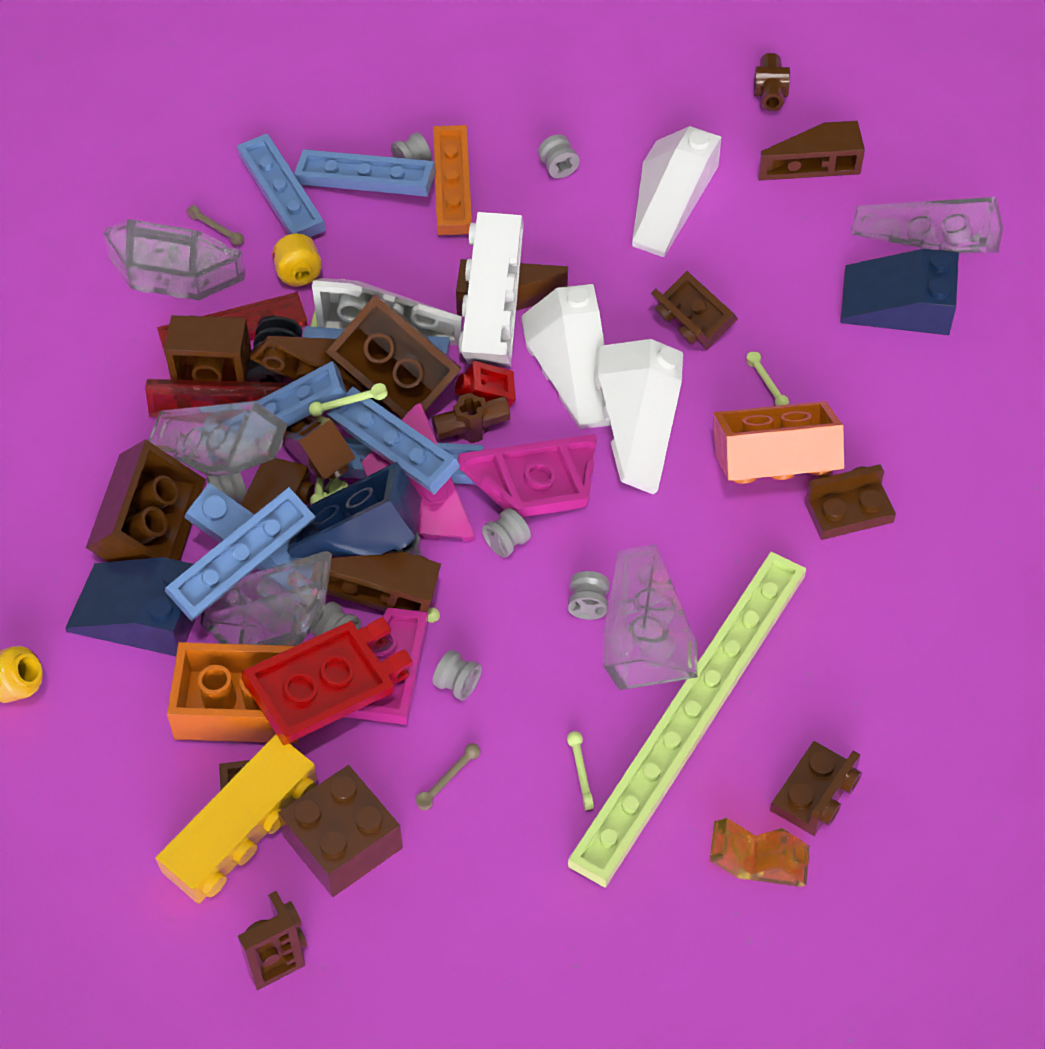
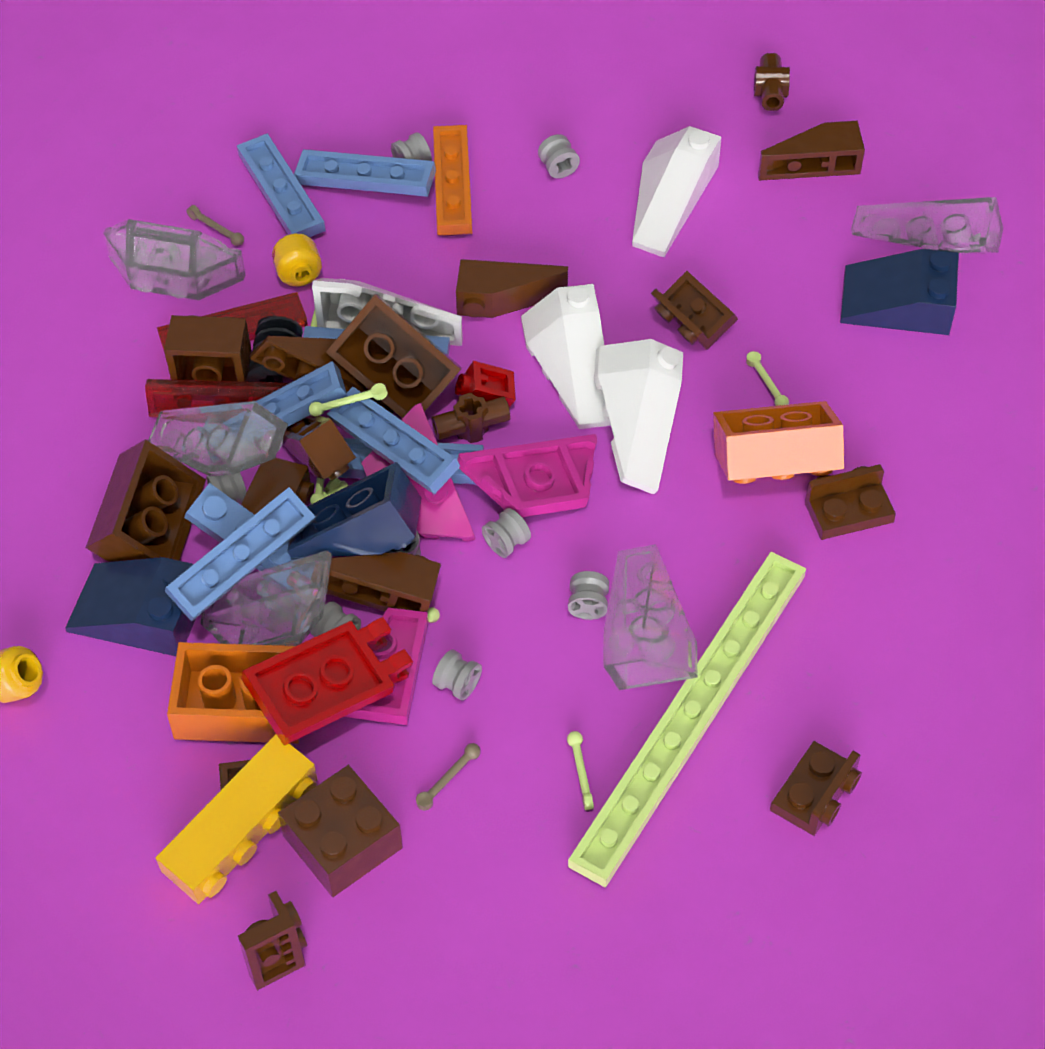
white wedge [459,212,524,367] -> none
clear yellow slope [710,818,810,887] -> none

